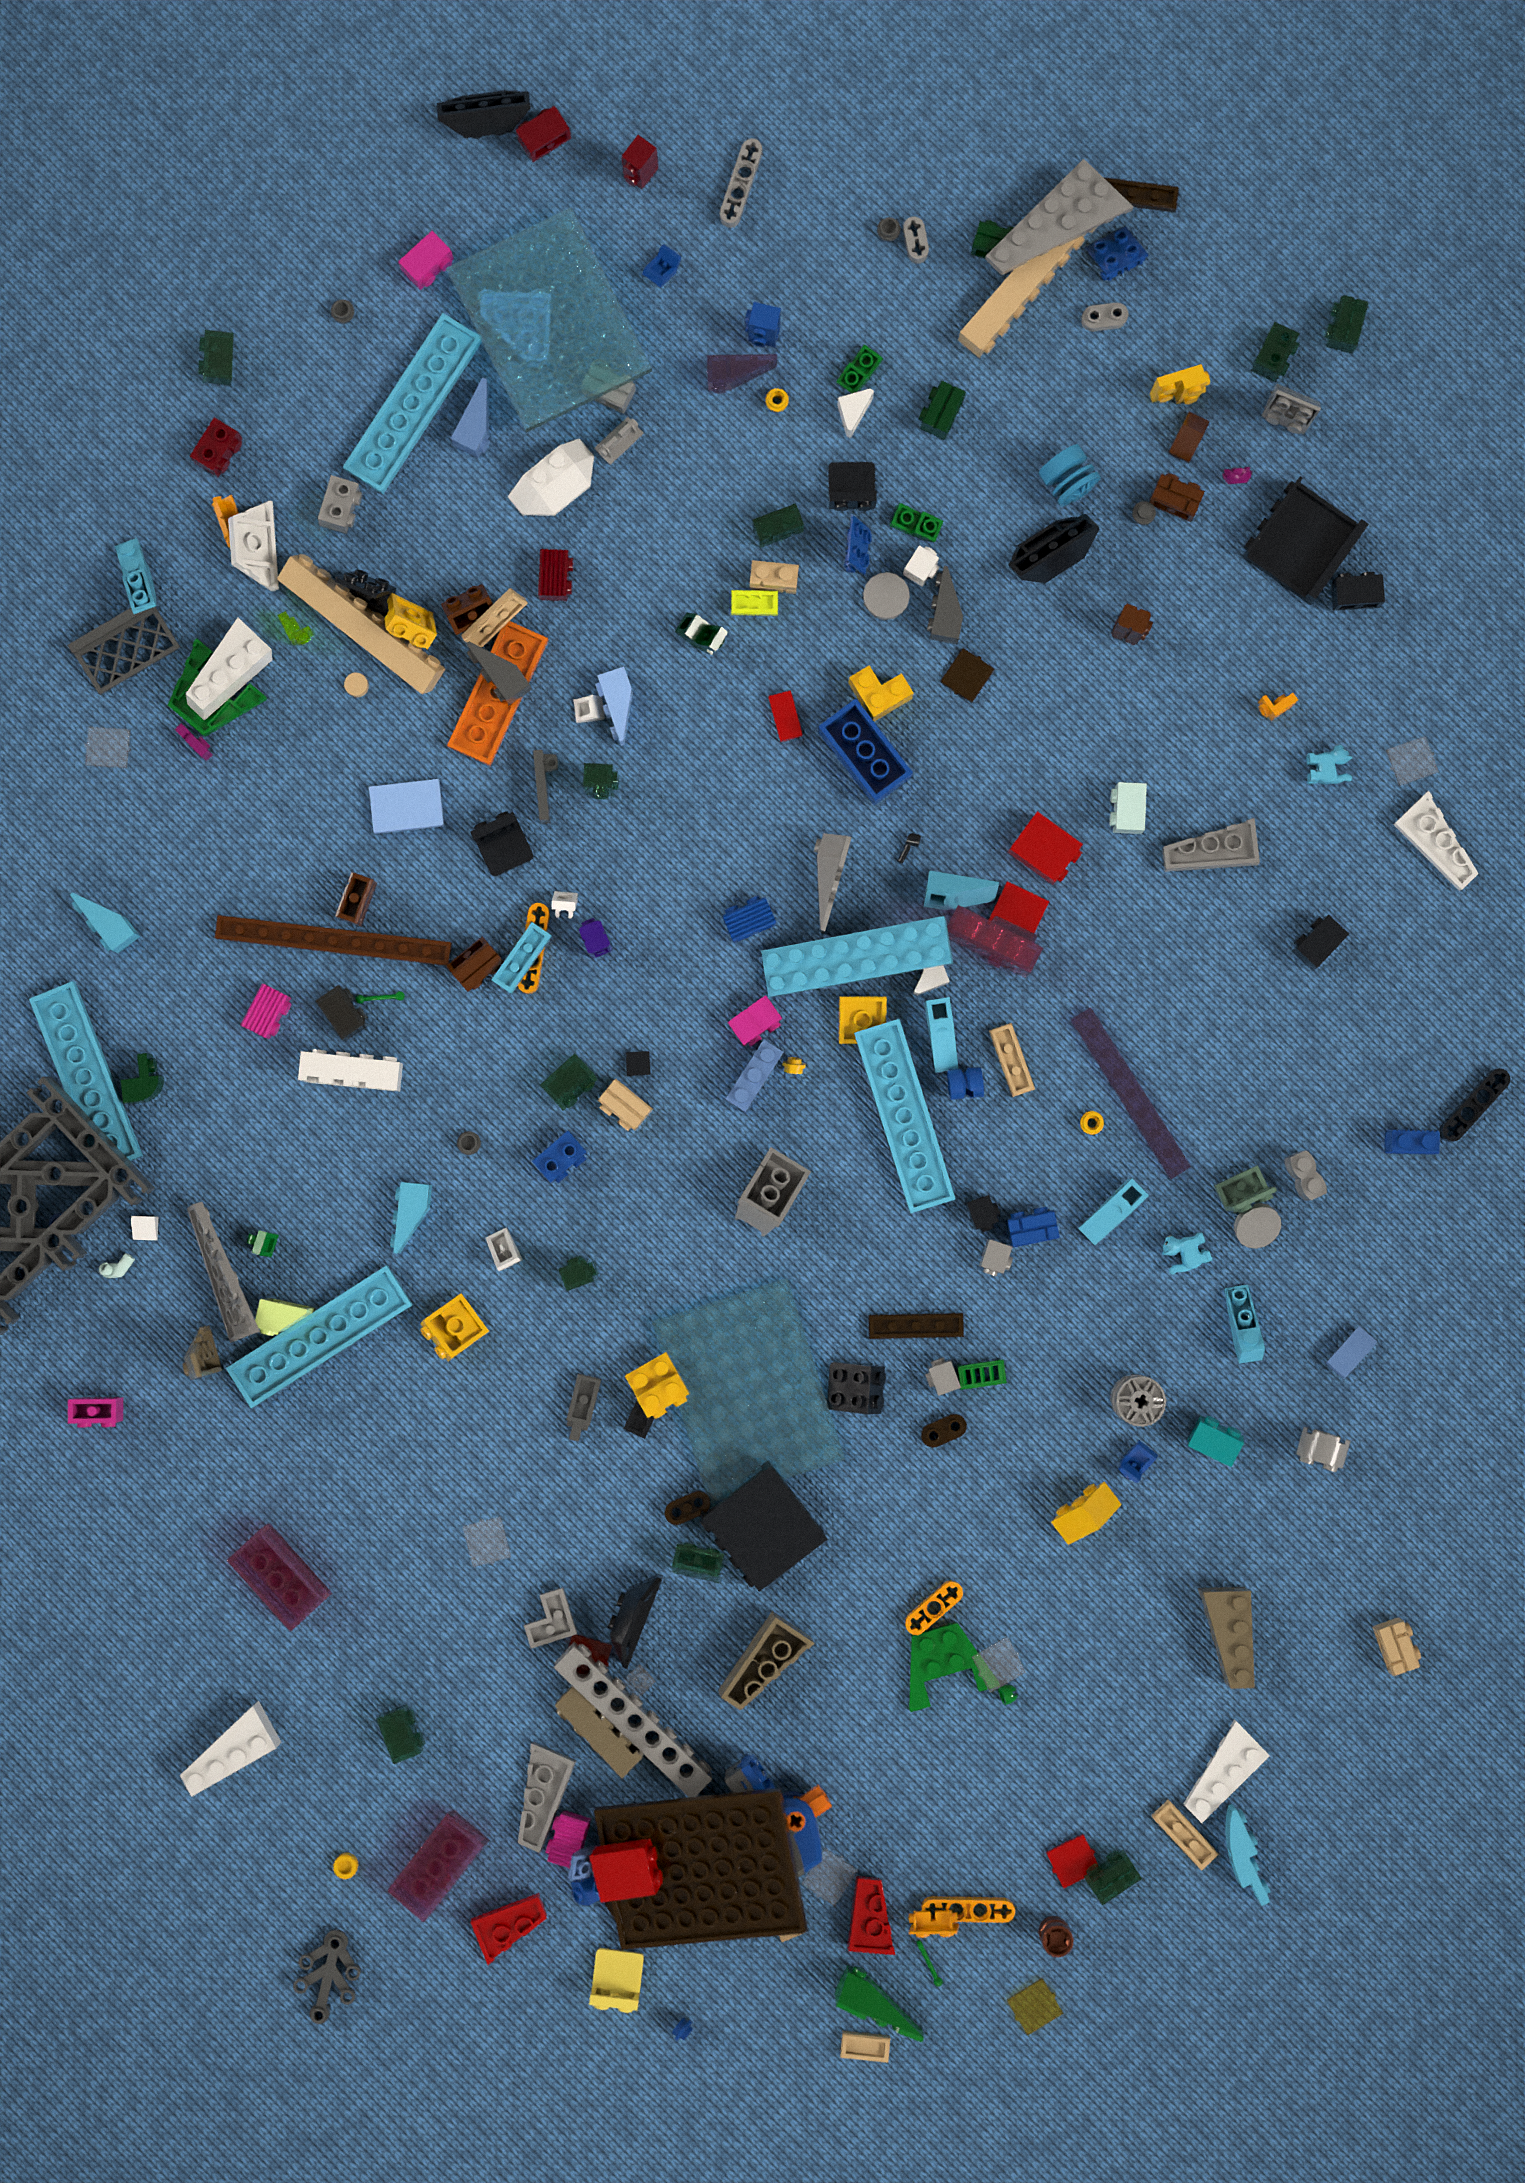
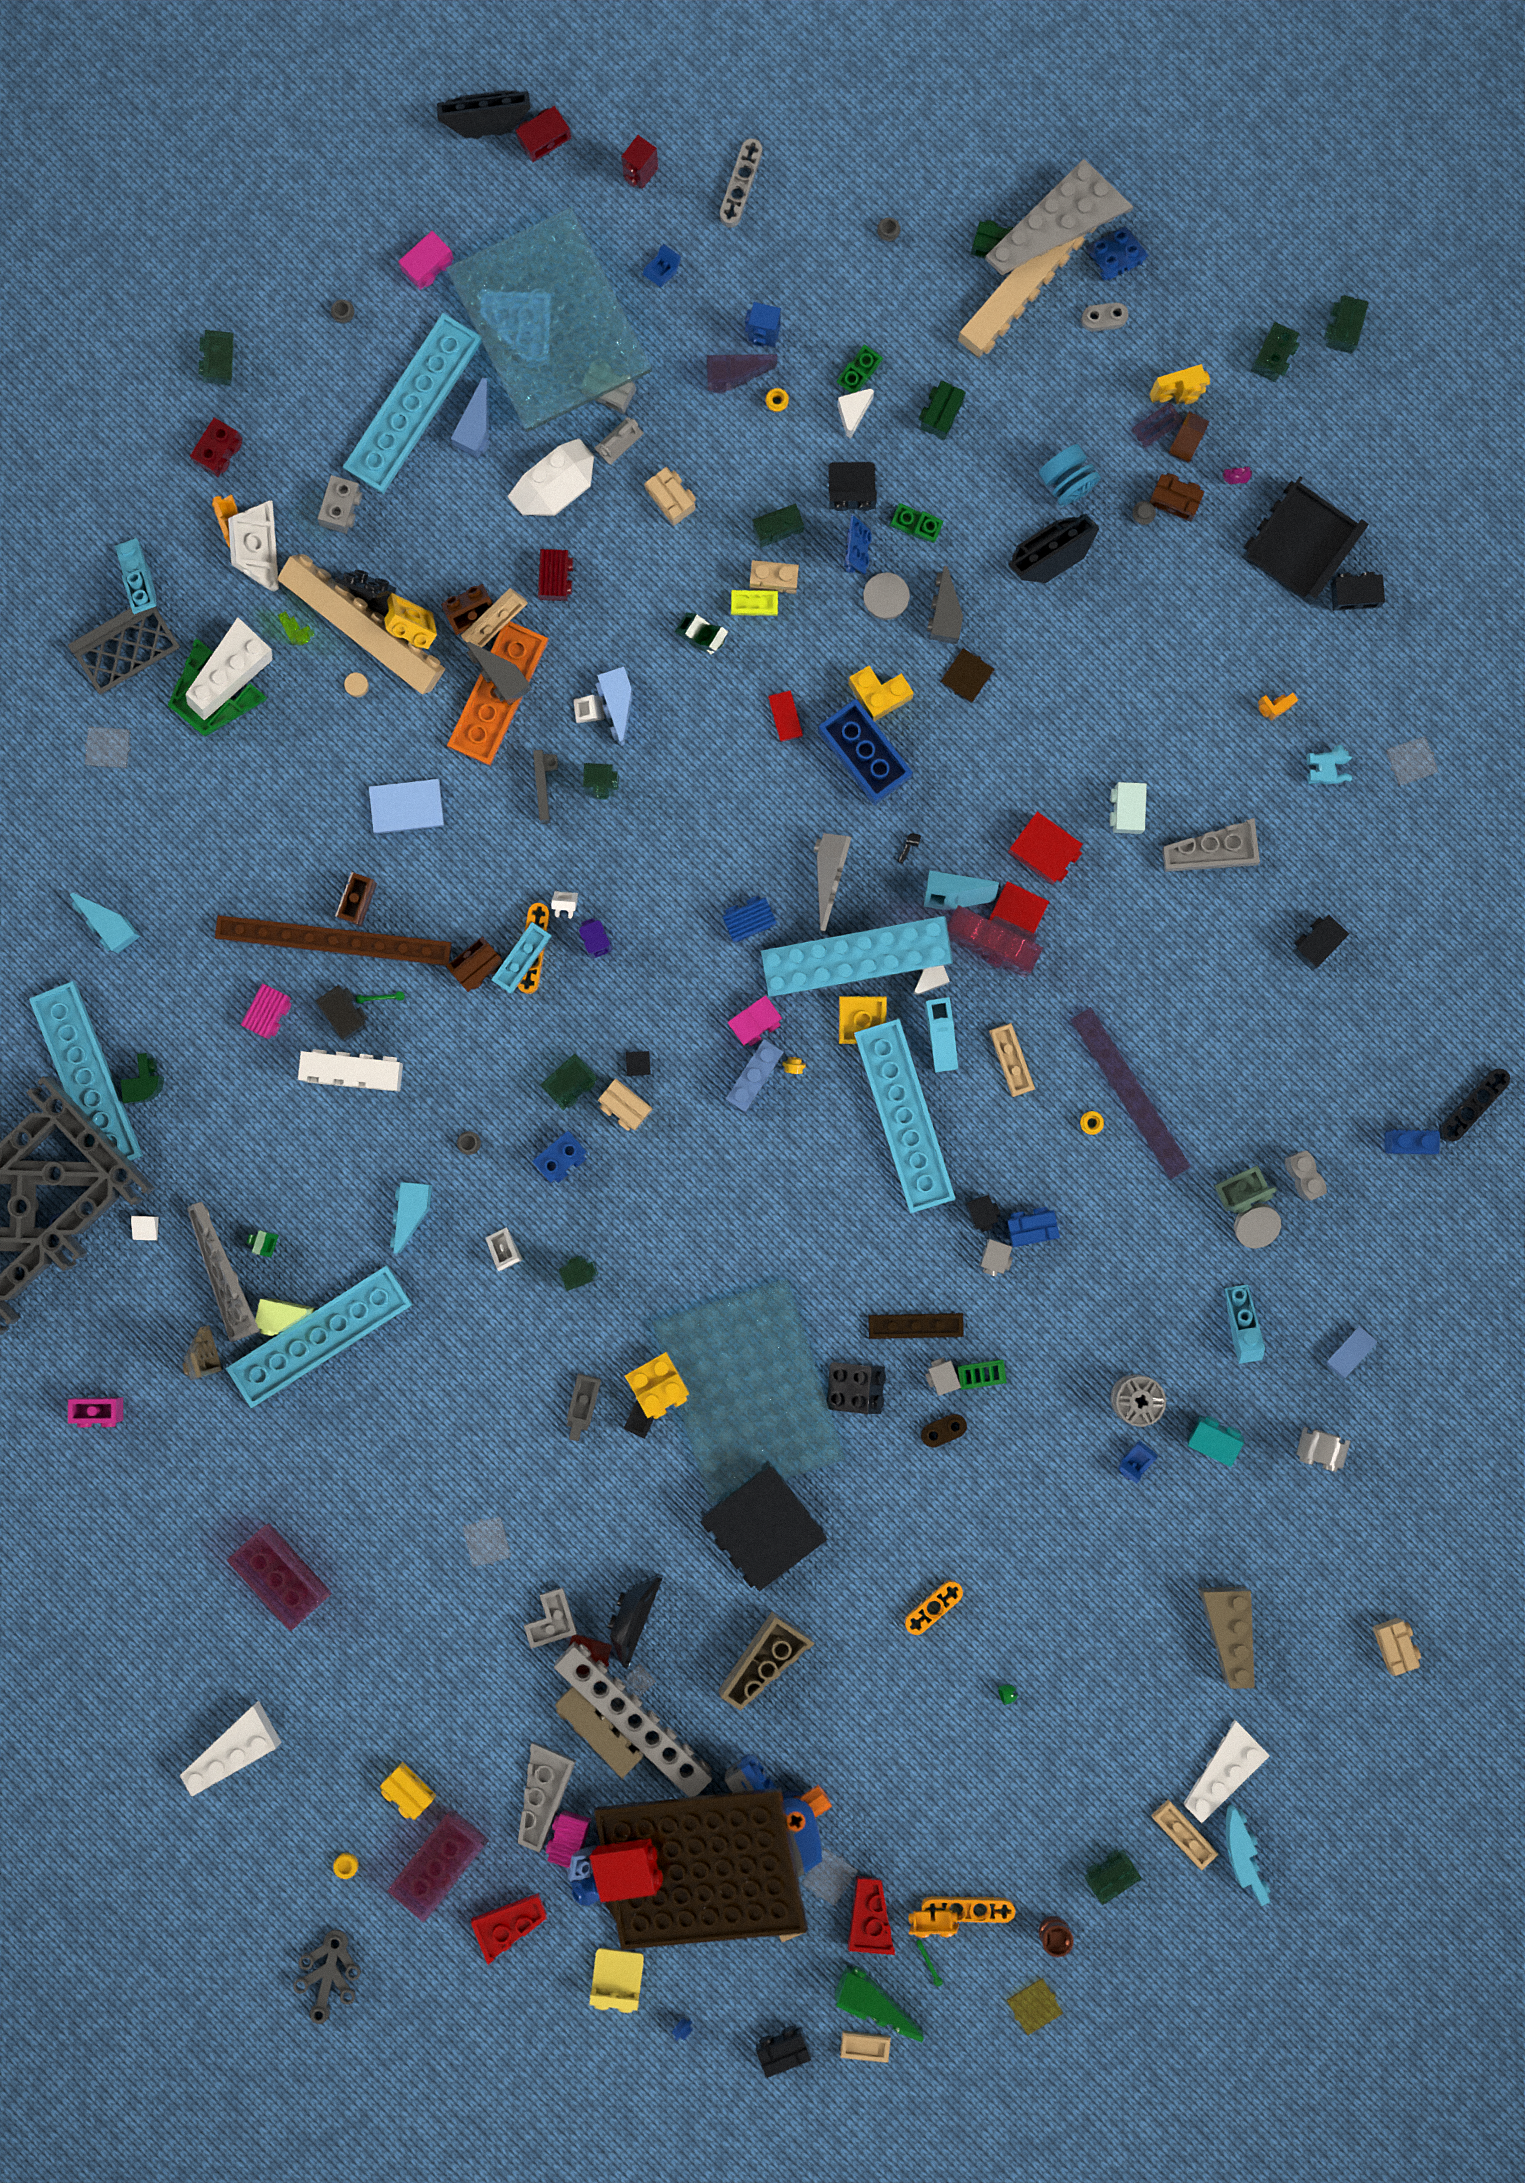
light aqua arm [99,1253,135,1278] -> none
magenta plate [174,723,213,761] -> none
clear green brick [376,1704,425,1765] -> none
yellow plate [420,1293,489,1361] -> none
black bracket [470,811,534,877] -> none
dark brown plate [665,1490,710,1525] -> none
clear green brick [672,1543,724,1583] -> none
light grey piece [735,1147,811,1236] -> none
light grey beam [903,217,929,263] -> none
white brick [903,545,940,587] -> none
green wing [909,1622,999,1712] -> none
blue wheel [947,1067,984,1100] -> none
clear piece [972,1637,1026,1692] -> none
red piece [1046,1834,1101,1889] -> none
yellow brick [1051,1481,1122,1545] -> none
medium azure slope [1078,1178,1149,1245] -> none
dark brown tile [1103,177,1179,213] -> none
reddish brown brick [1111,603,1153,645] -> none
medium azure animal [1162,1232,1212,1275] -> none
light grey slope [1261,384,1321,434] -> none
white wing [1393,791,1478,891] -> none
none -> yellow brick [380,1762,436,1820]
none -> tan brick [645,467,696,526]
none -> black brick [756,2026,812,2078]
none -> clear purple tile [1131,402,1183,449]

